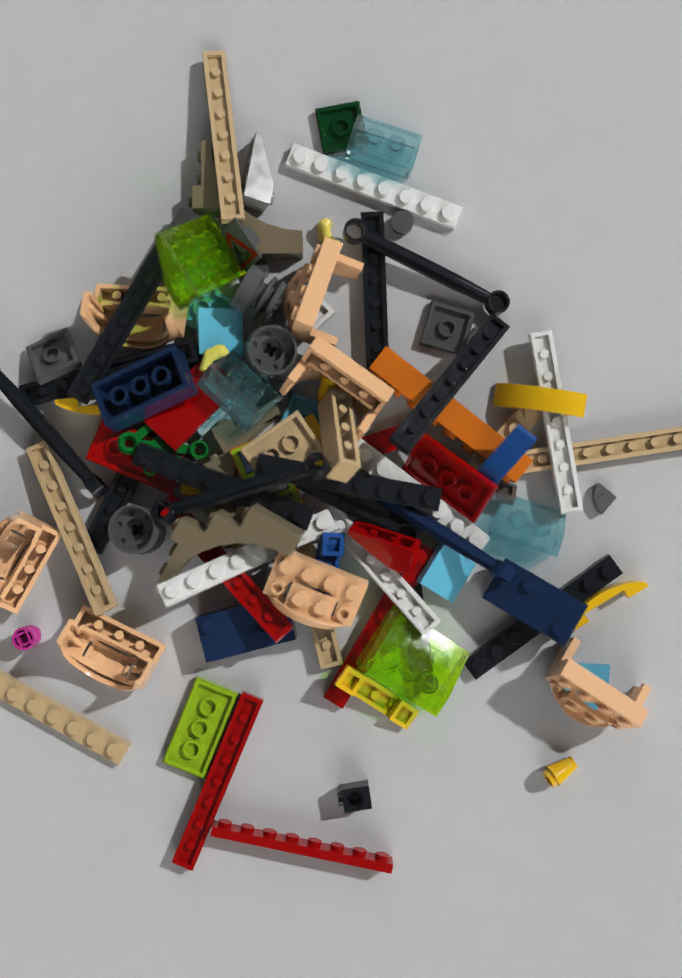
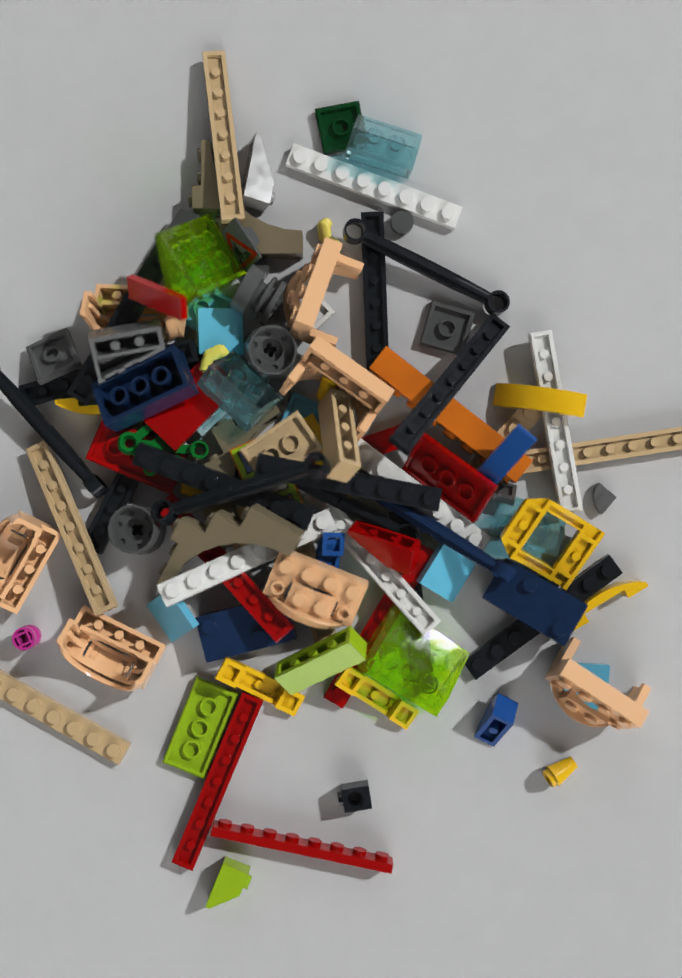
none -> dark grey wedge [88,318,165,384]
none -> red tile [127,274,187,321]
none -> medium azure tile [146,595,199,642]
none -> lime slope [205,856,252,909]
none -> yellow slope [214,657,305,716]
none -> lime brick [274,626,367,695]
none -> blue slope [474,693,518,747]
none -> yellow wedge [500,498,605,590]

